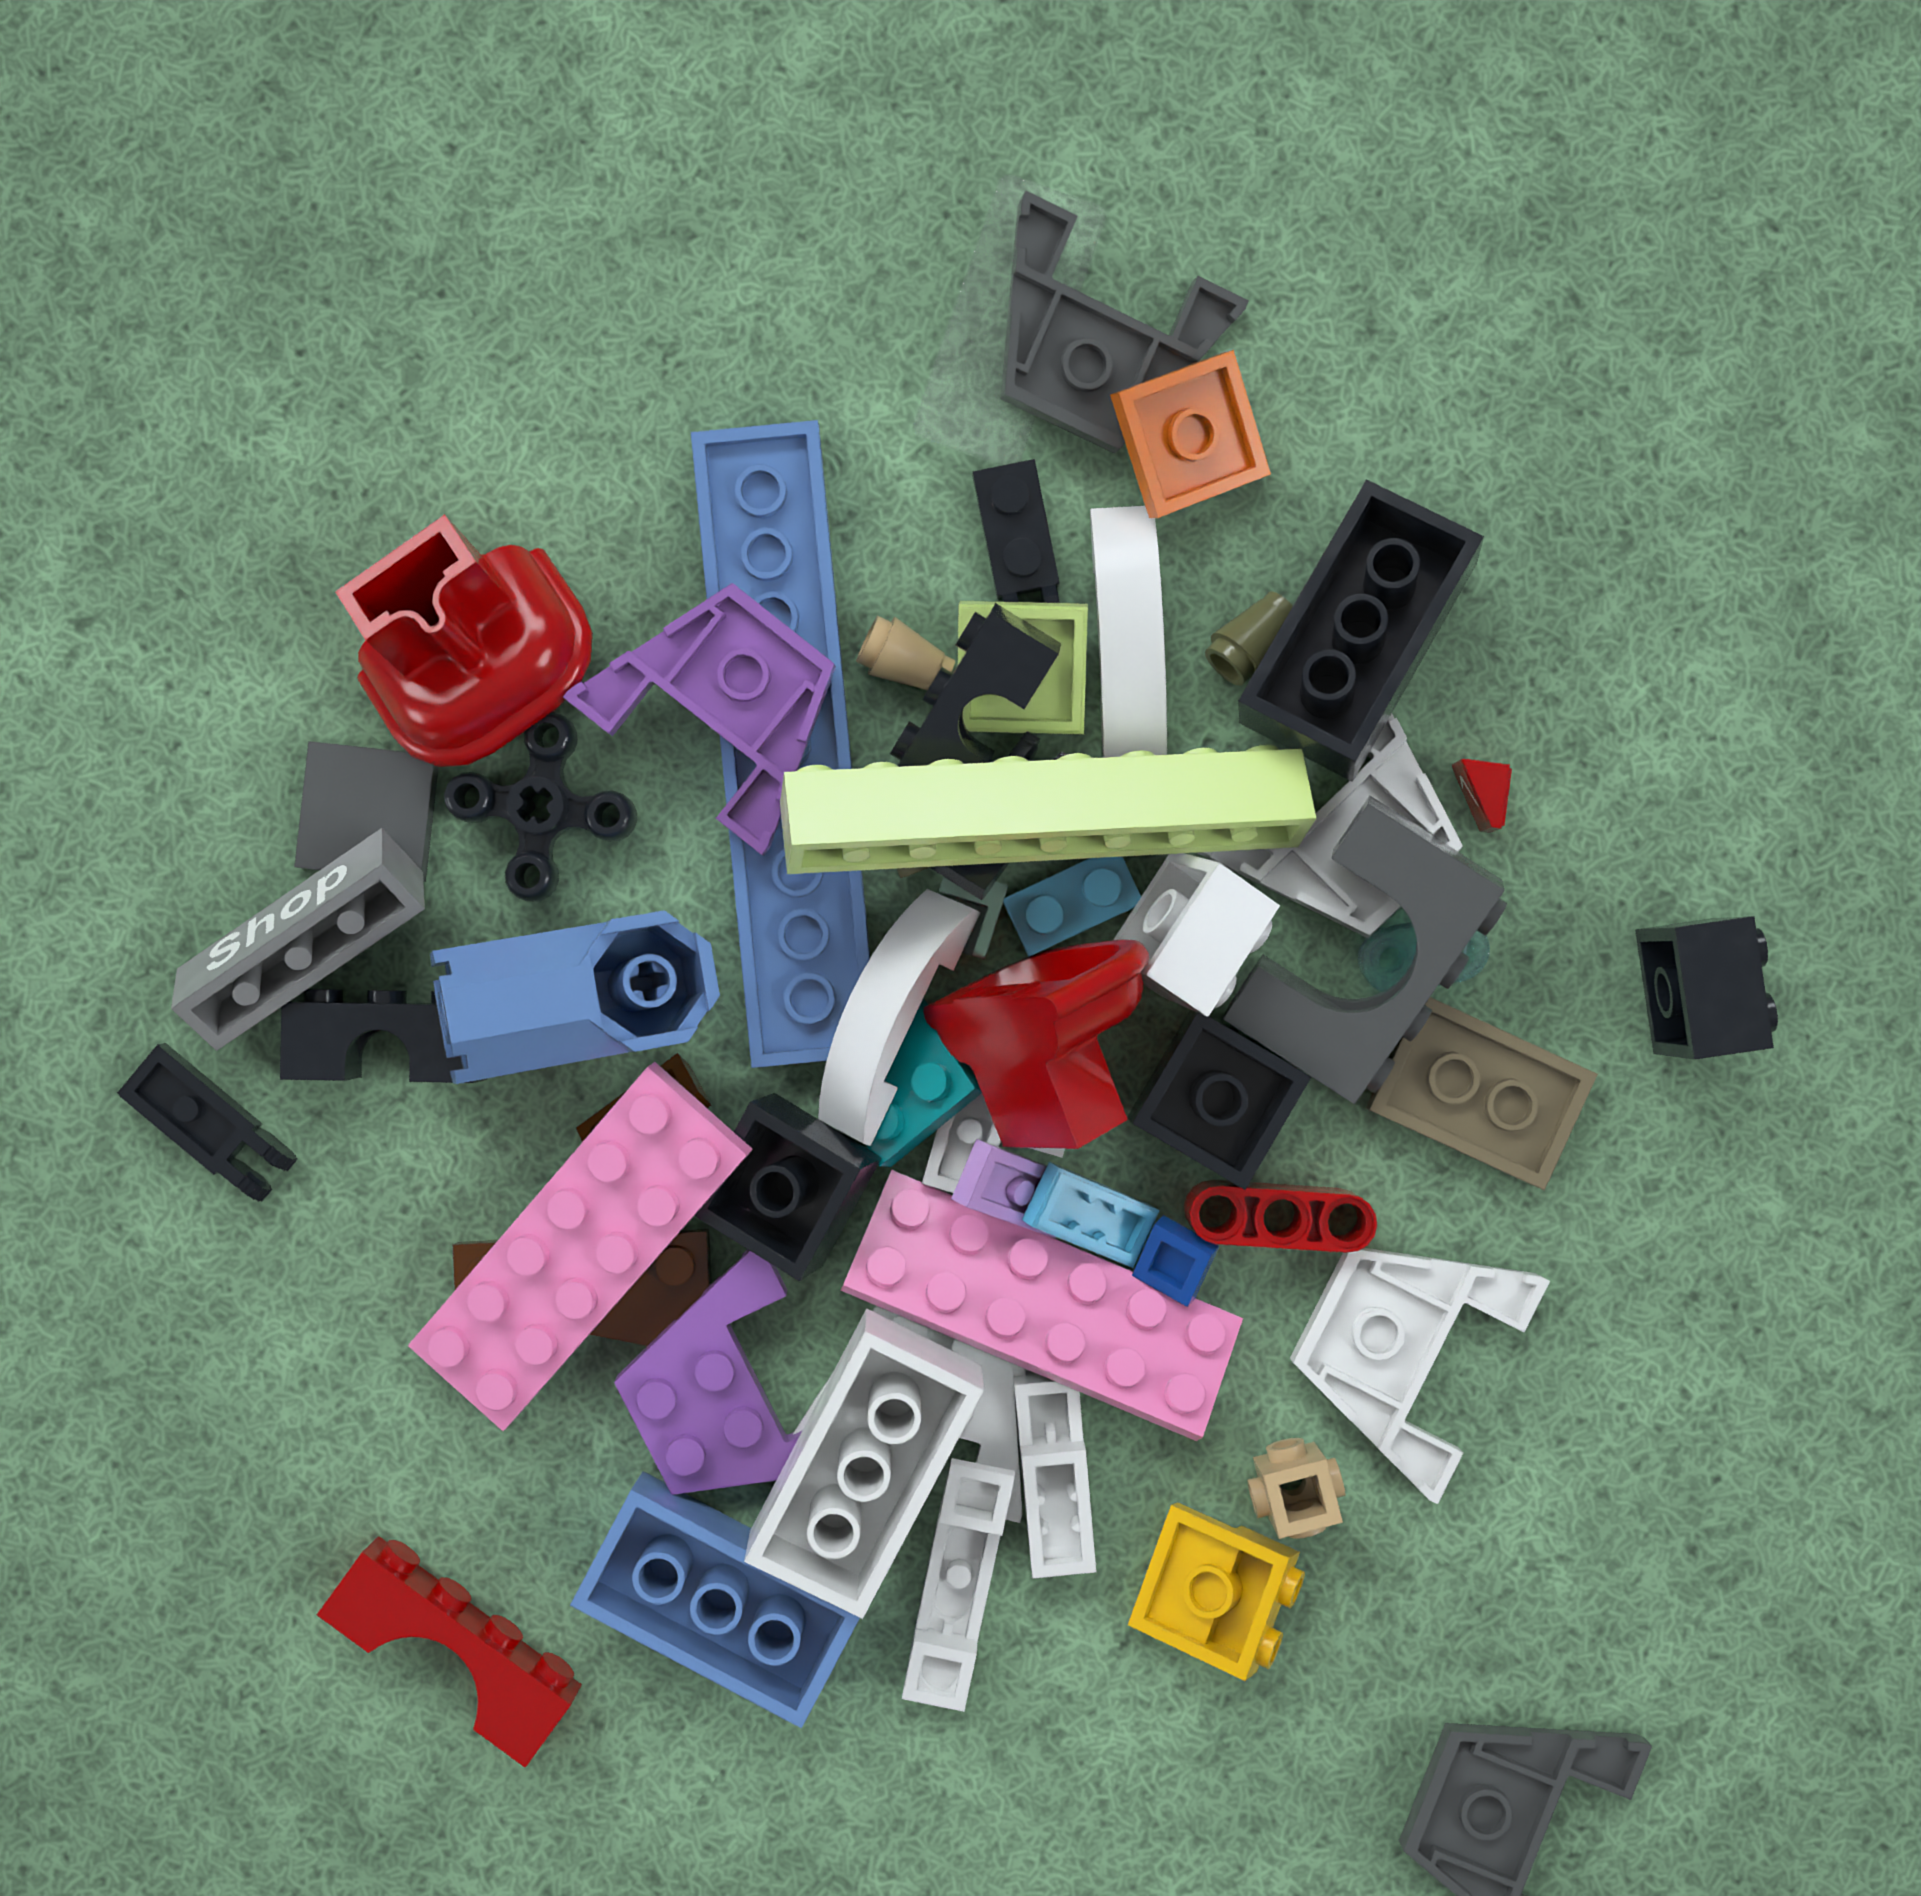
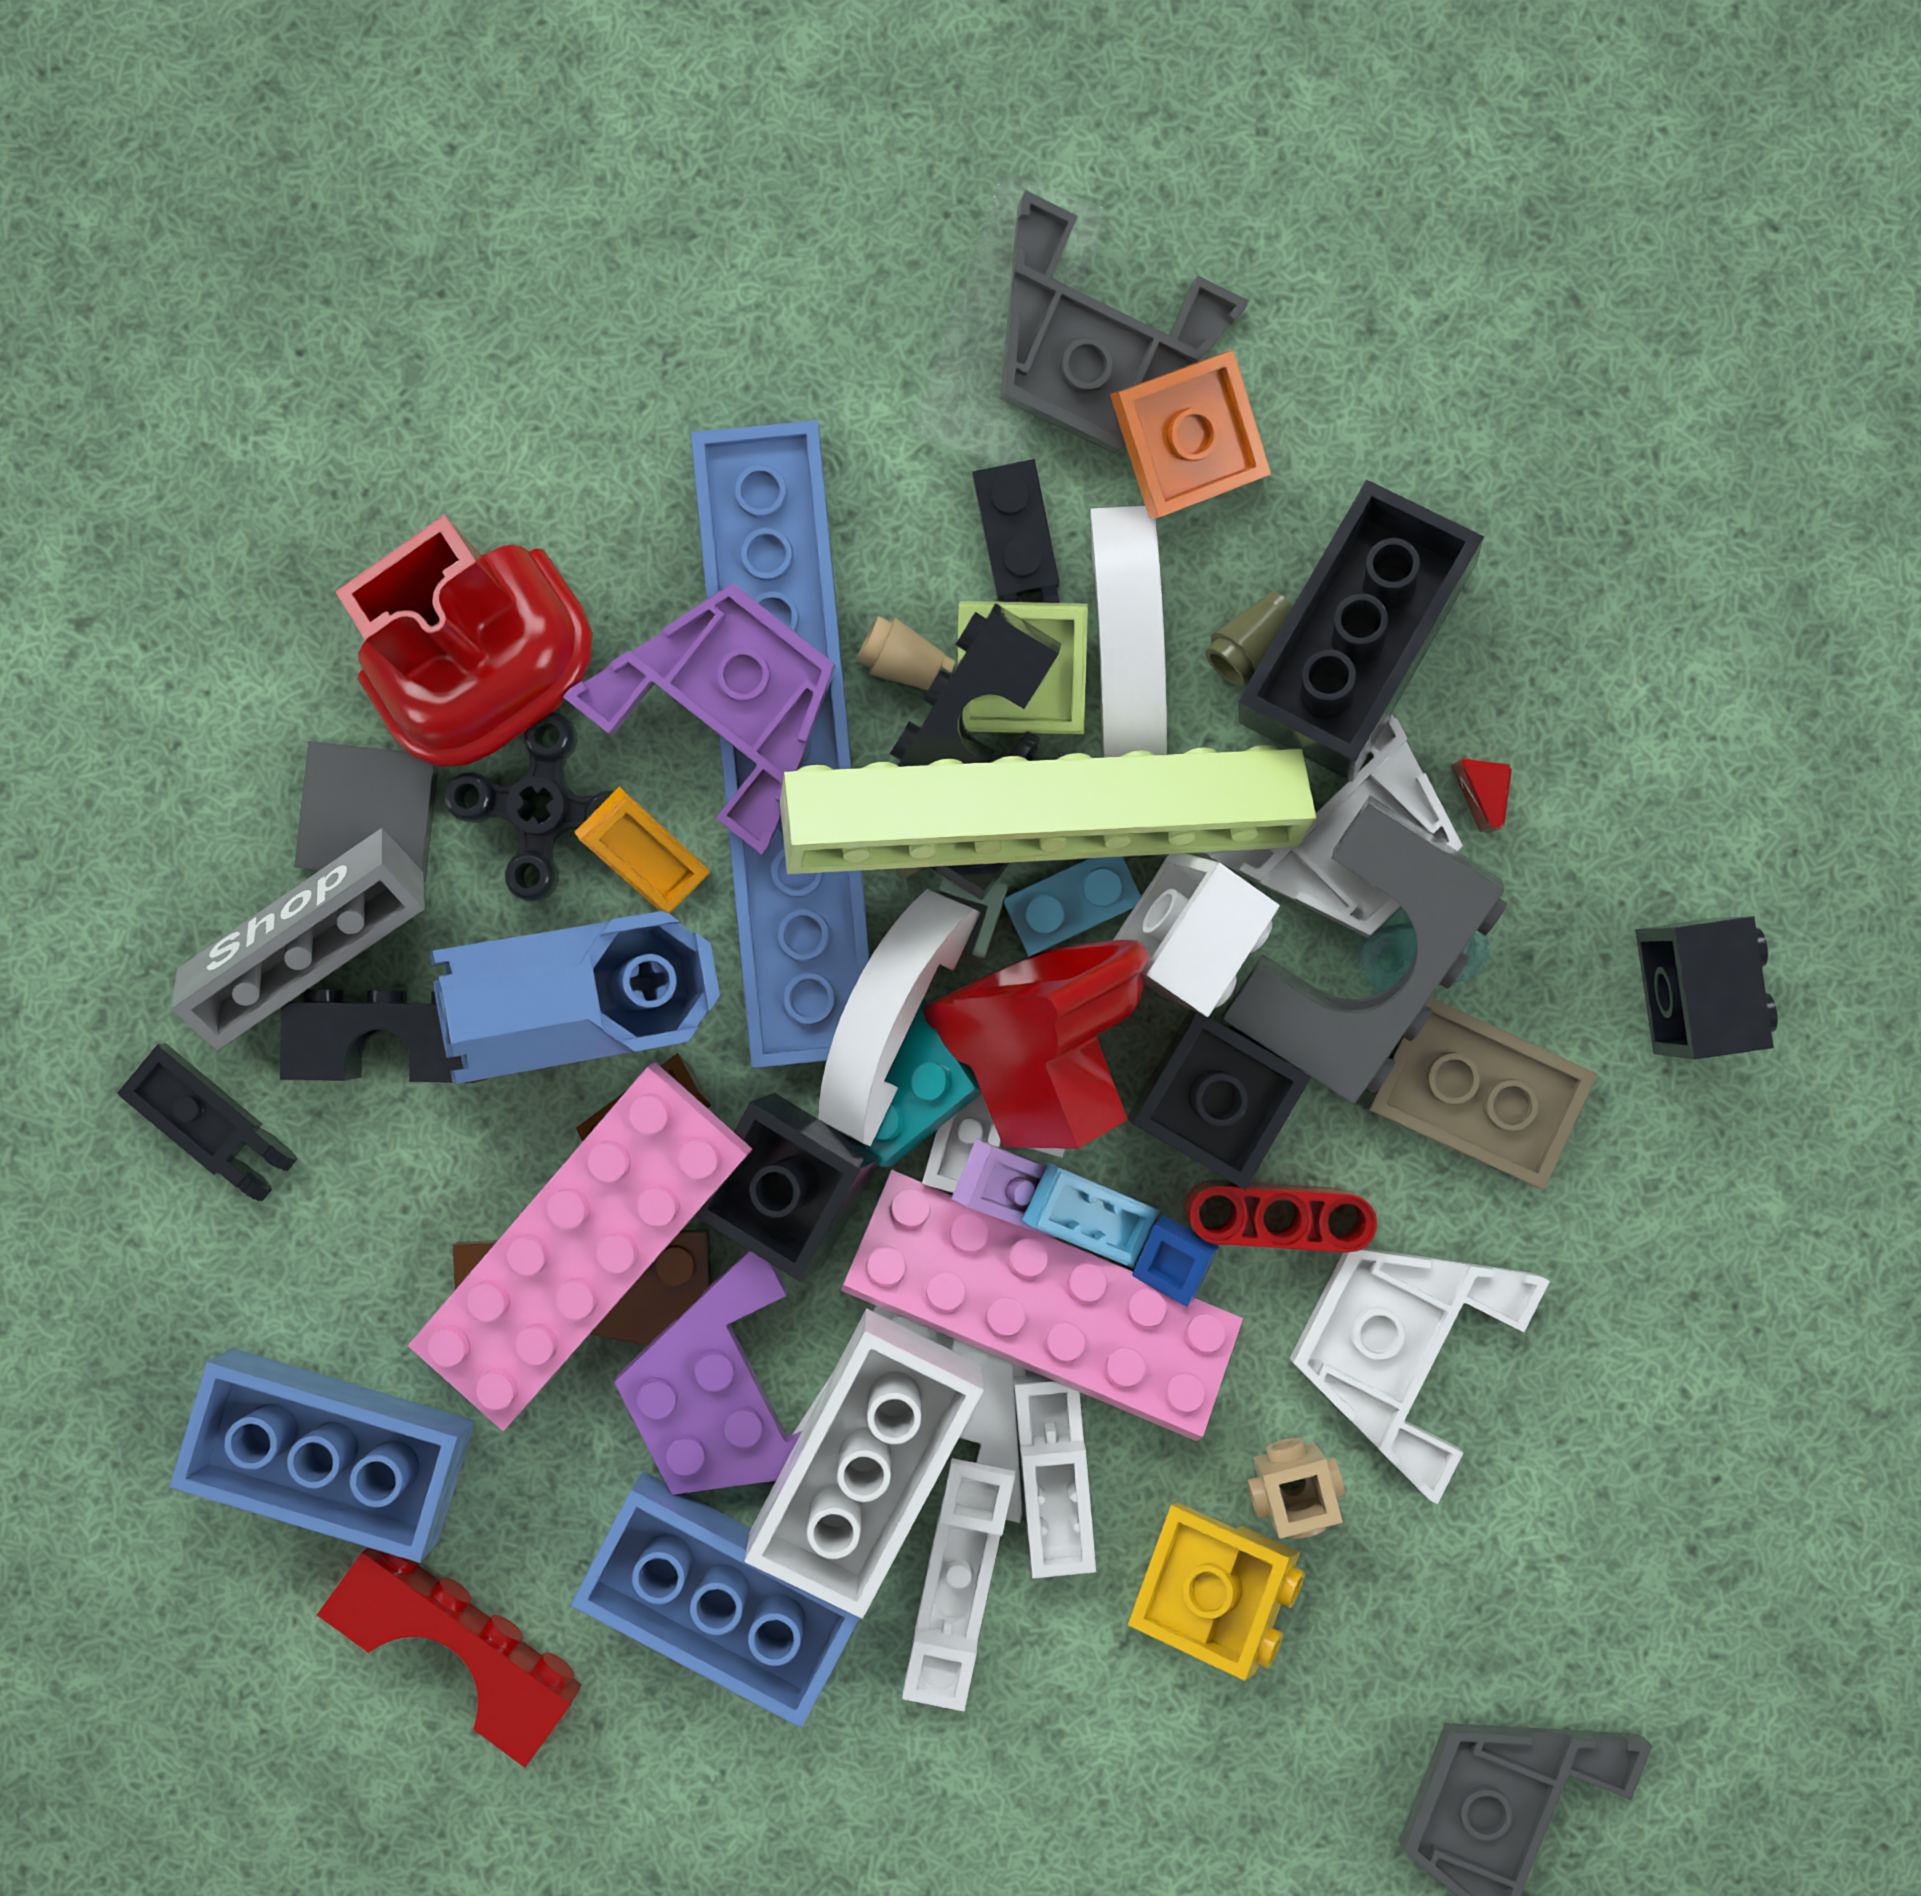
none -> medium blue brick [169,1348,475,1563]
none -> light orange tile [574,786,711,914]

